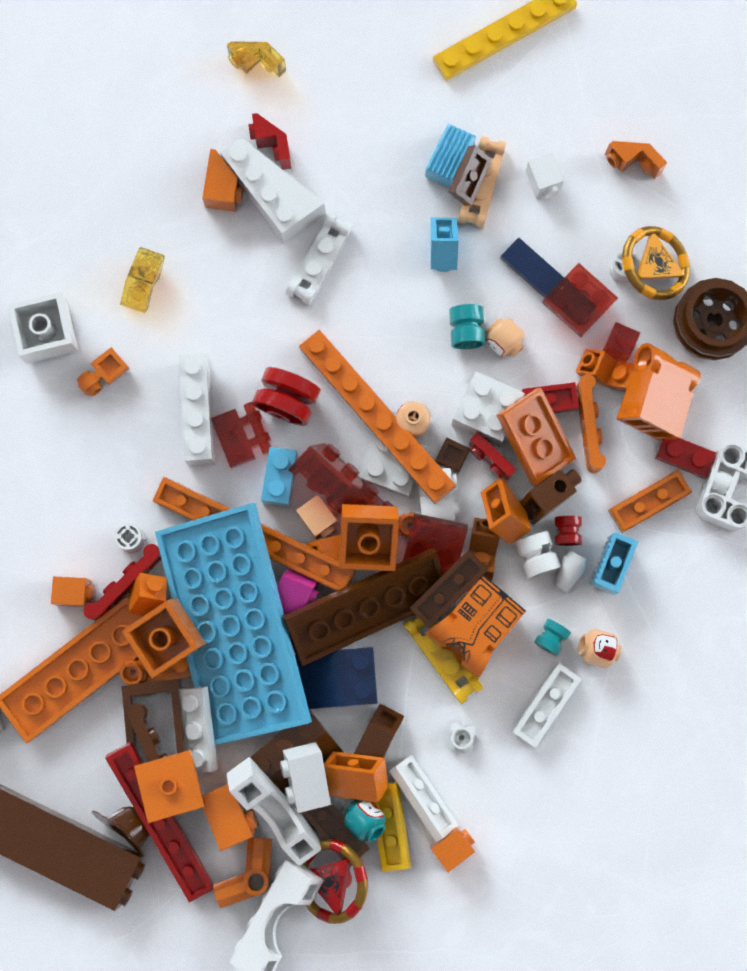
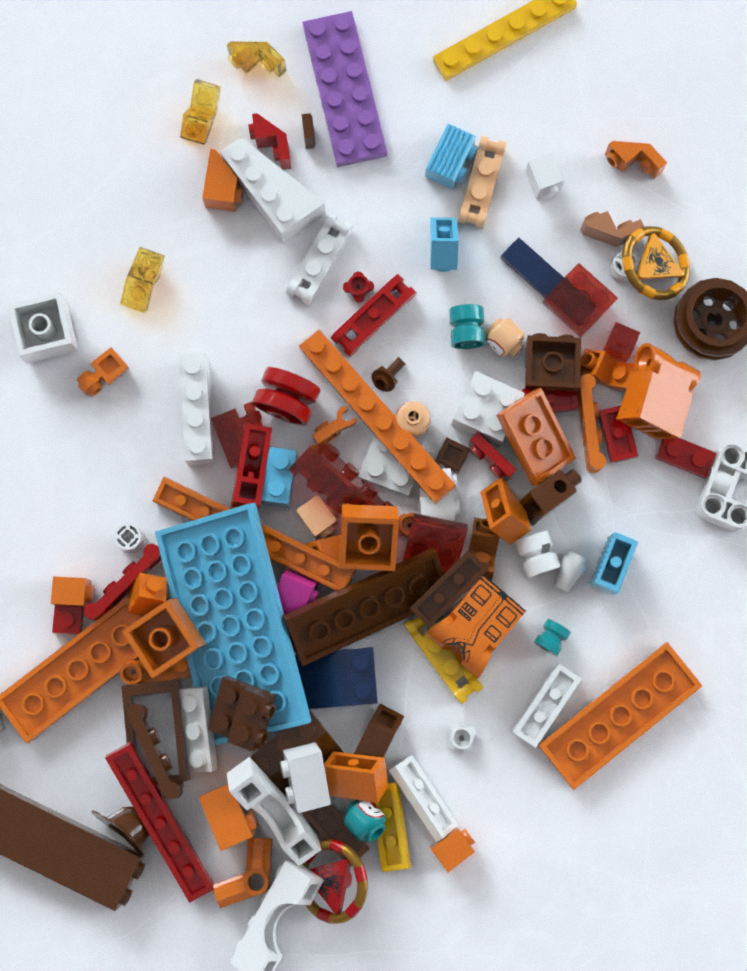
orange plate [134,750,206,823] -> none
plate [448,145,492,206] -> none
red wheel [554,516,582,546] -> none
light nougat head [578,629,621,668] -> none
orange tile [608,470,692,533] -> none
none -> red plate [52,605,84,635]
none -> clear yellow slope [180,79,221,145]
none -> reddish brown plate [208,676,276,752]
none -> red slope [230,423,272,511]
none -> reddish brown tile [301,113,316,149]
none -> medium lavender plate [302,11,387,167]
none -> orange plate [312,406,357,449]
none -> red plate [331,274,417,357]
none -> red plate [343,271,374,303]
none -> reddish brown plate [371,357,406,392]
none -> reddish brown plate [525,333,581,392]
none -> orange plate [538,642,703,790]
none -> nougat slope [580,211,644,247]
none -> red plate [599,405,639,464]

